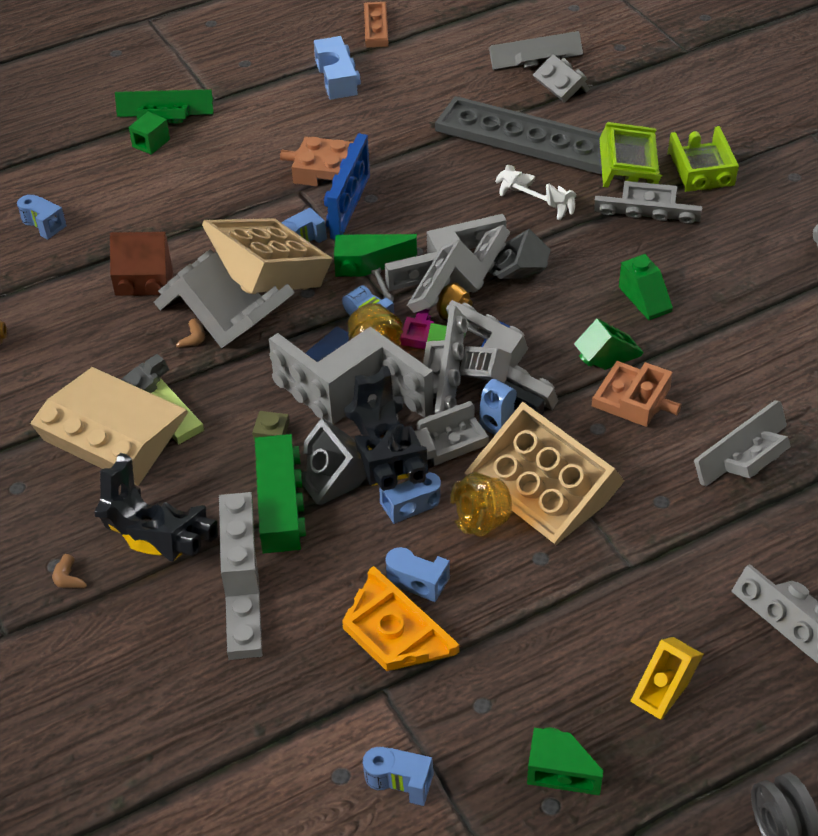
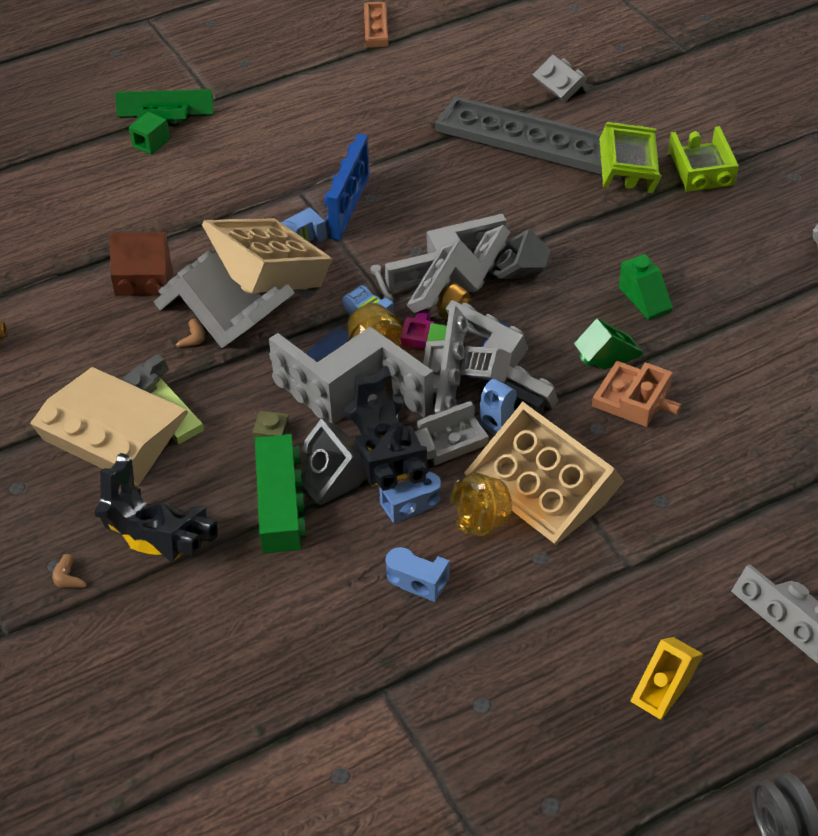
medium blue leg [17,195,67,240] -> none
light grey bracket [219,492,263,660] -> none
nougat plate [280,137,353,186] -> none
light blue arch [314,36,361,100] -> none
green slope [334,234,417,277] -> none
light orange wing [342,566,459,671] -> none
medium blue leg [362,747,434,806] -> none
light grey bracket [489,31,583,70] -> none
white piece [495,165,577,220] -> none
green slope [527,727,603,796] -> none
light grey bracket [594,181,702,223] -> none
light grey bracket [694,400,791,486] -> none

